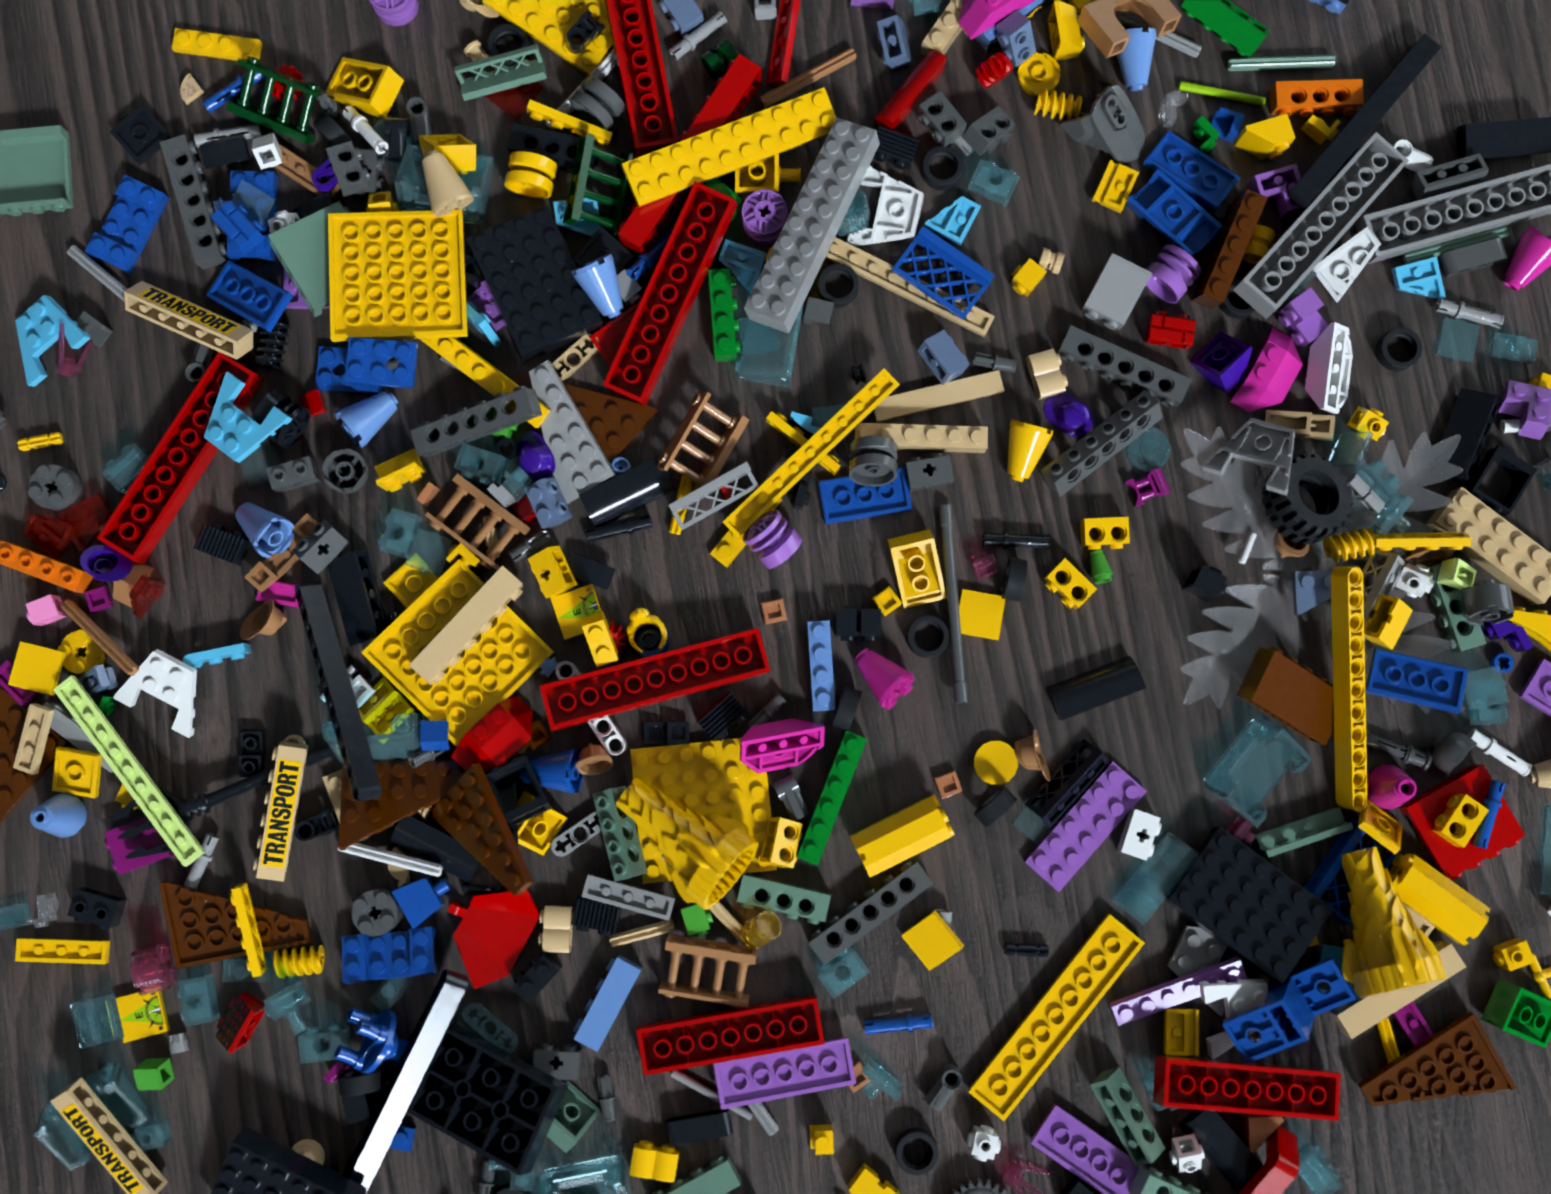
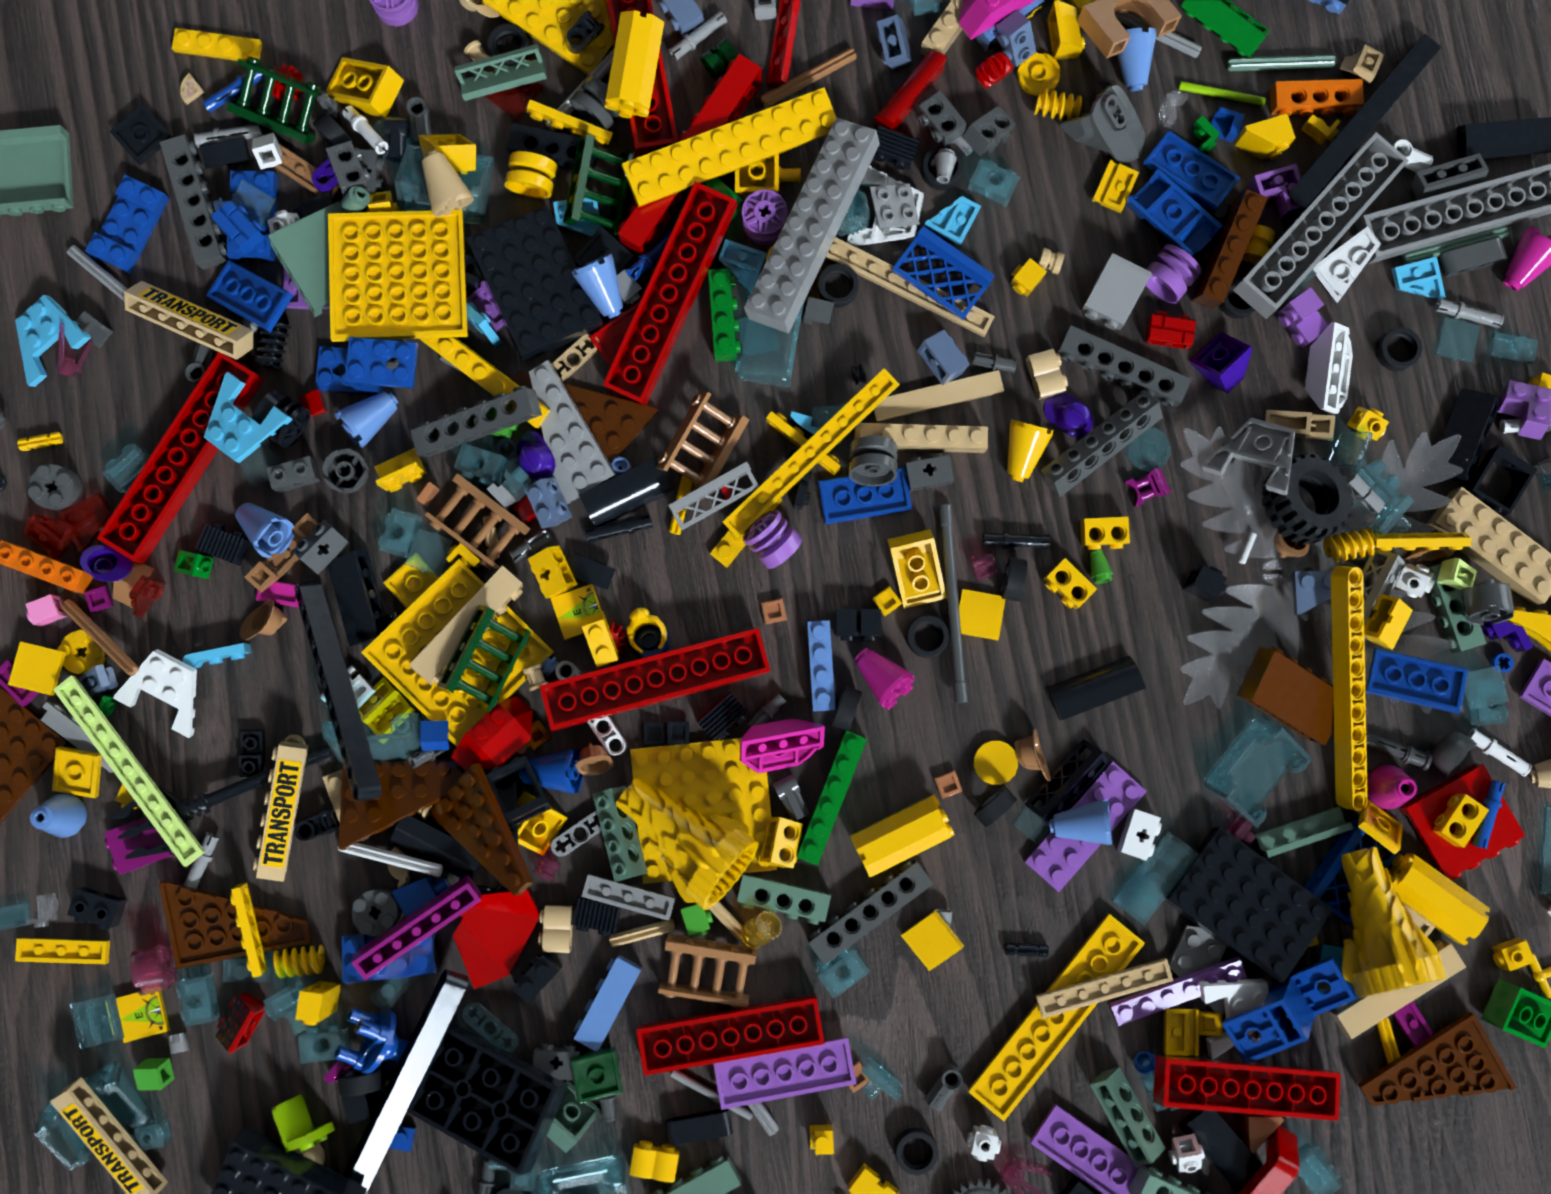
tan plate [13,703,55,775] -> none
blue pin [864,1013,933,1035] -> none
dark pink wedge [1230,327,1303,413] -> none
none -> green bracket [173,550,214,579]
none -> lime bracket [272,1095,335,1153]
none -> yellow brick [295,981,341,1025]
none -> sand green brick [341,186,370,213]
none -> magenta brick [351,875,481,980]
none -> dark green fence [437,605,531,712]
none -> tan bush [523,664,548,691]
none -> clear pink wheel [533,855,561,882]
none -> dark green plate [570,1047,623,1104]
none -> yellow brick [604,10,664,118]
none -> light grey hinge [869,184,920,233]
none -> light grey cone [935,148,957,184]
none -> tan tile [1035,958,1174,1018]
none -> medium blue cone [1050,799,1112,845]
none -> blue plate [1134,1051,1155,1074]
none -> yellow tile [1199,1011,1223,1037]
none -> tan slope [1340,45,1384,84]

